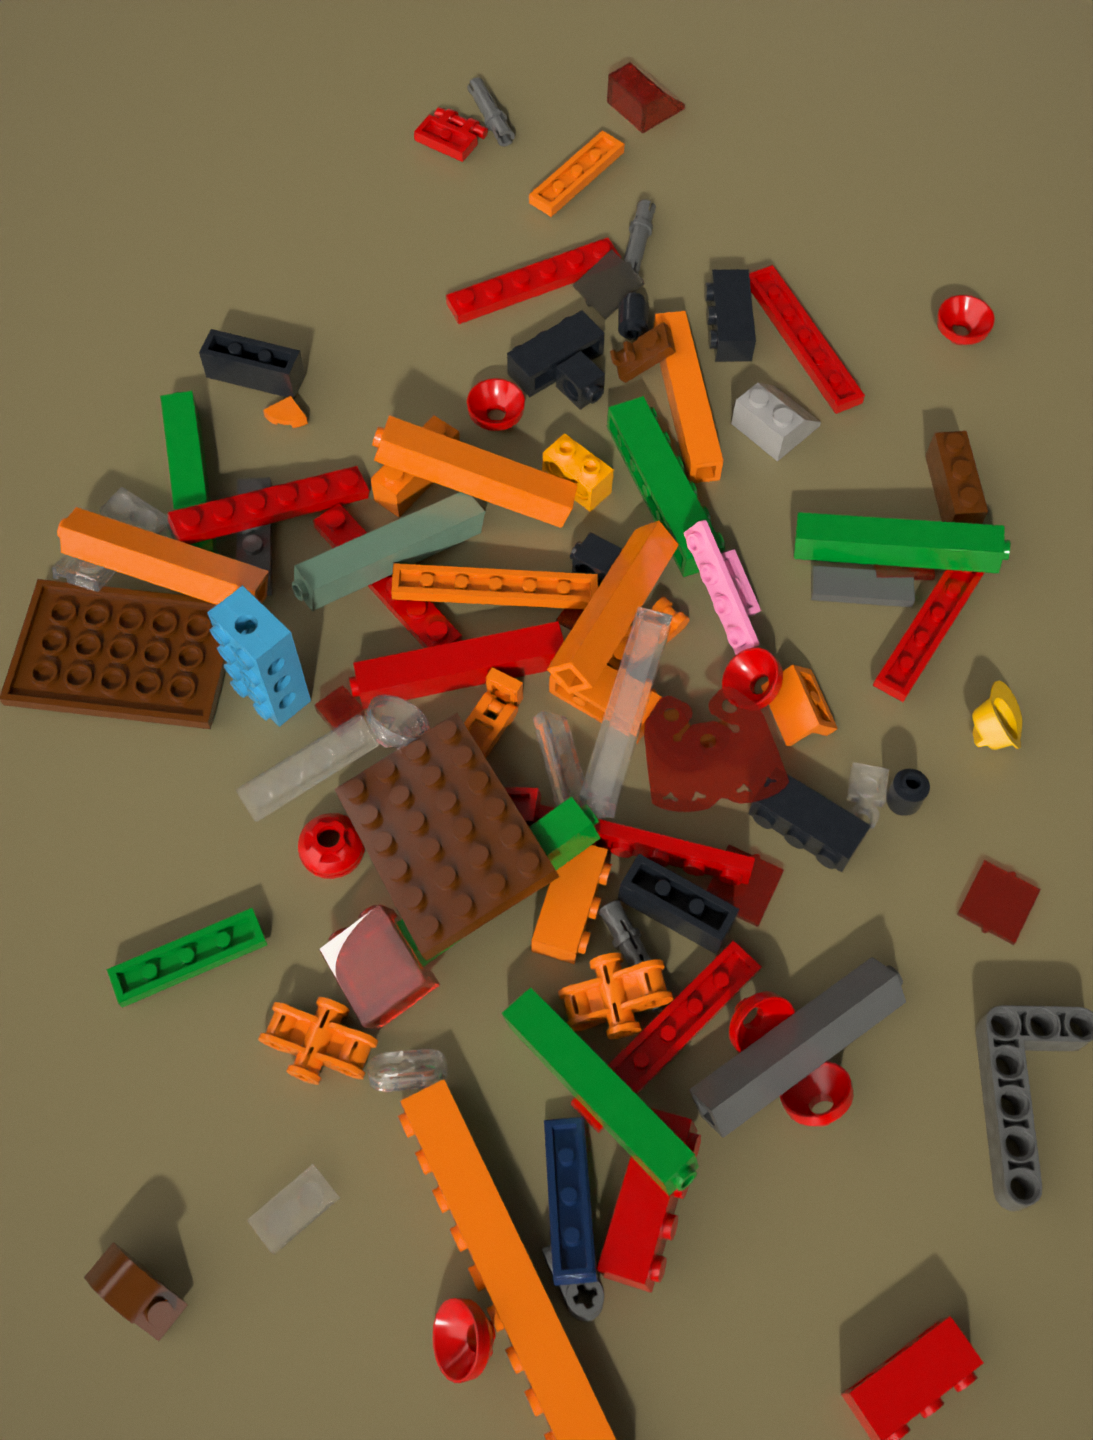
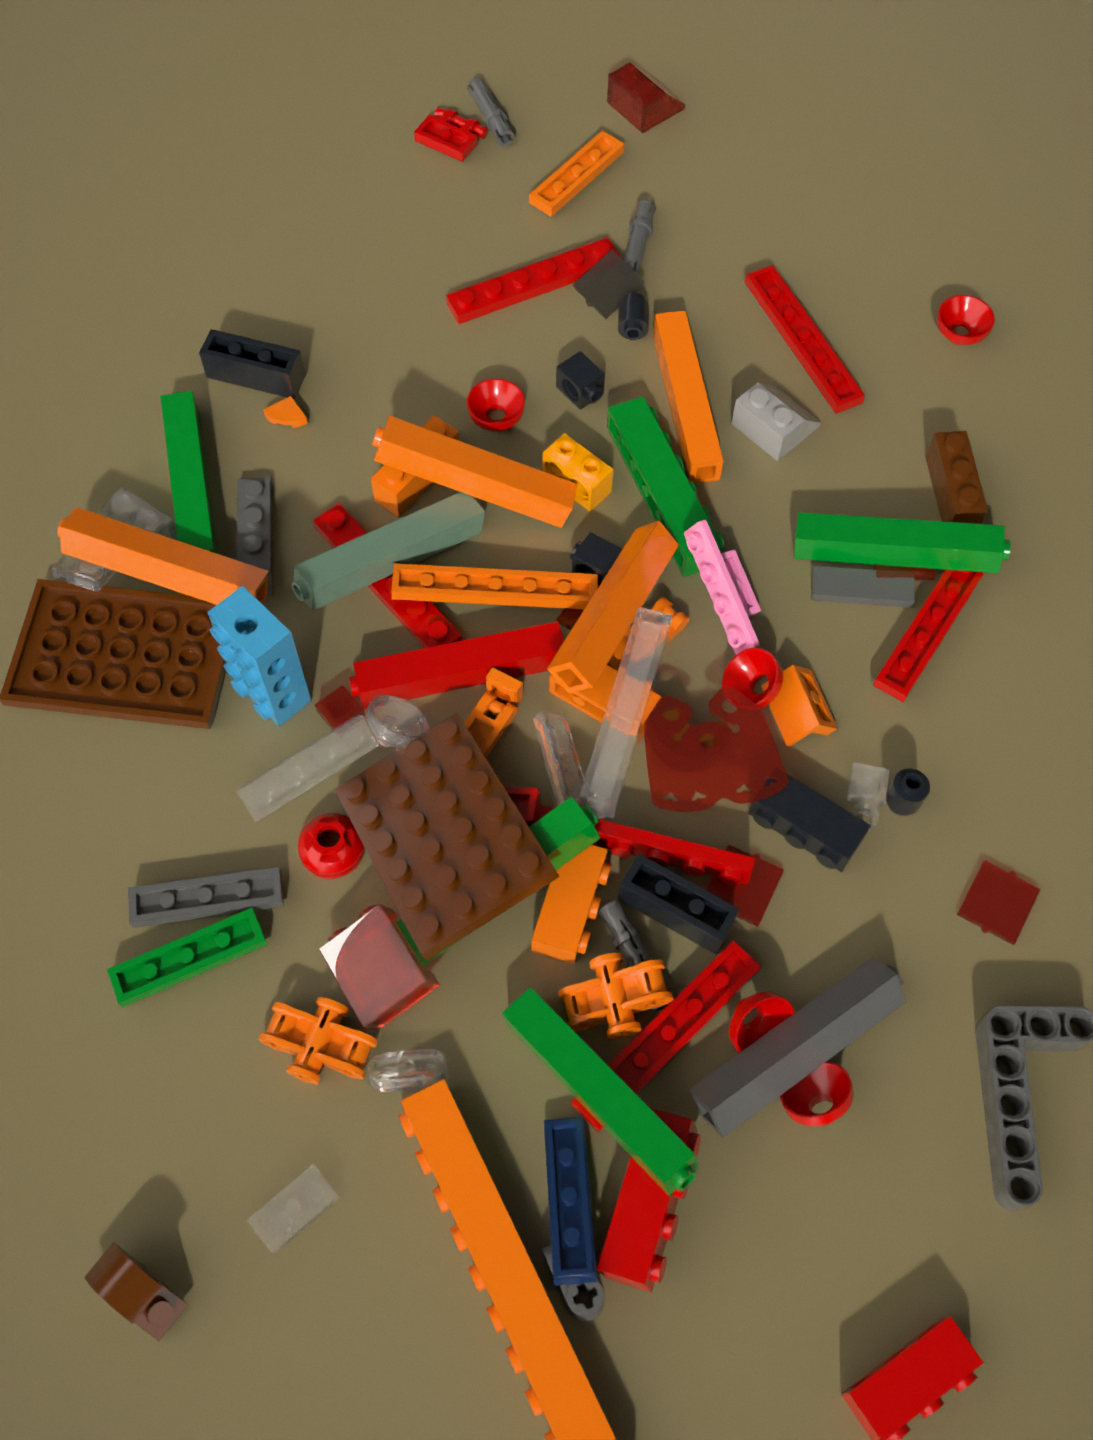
red plate [168,466,370,544] -> none
red piece [432,1298,496,1383] -> none
black brick [507,310,605,397] -> none
reddish brown plate [610,322,676,383] -> none
black brick [704,269,756,362] -> none
yellow piece [972,680,1022,750] -> none
none -> dark grey plate [128,867,284,928]

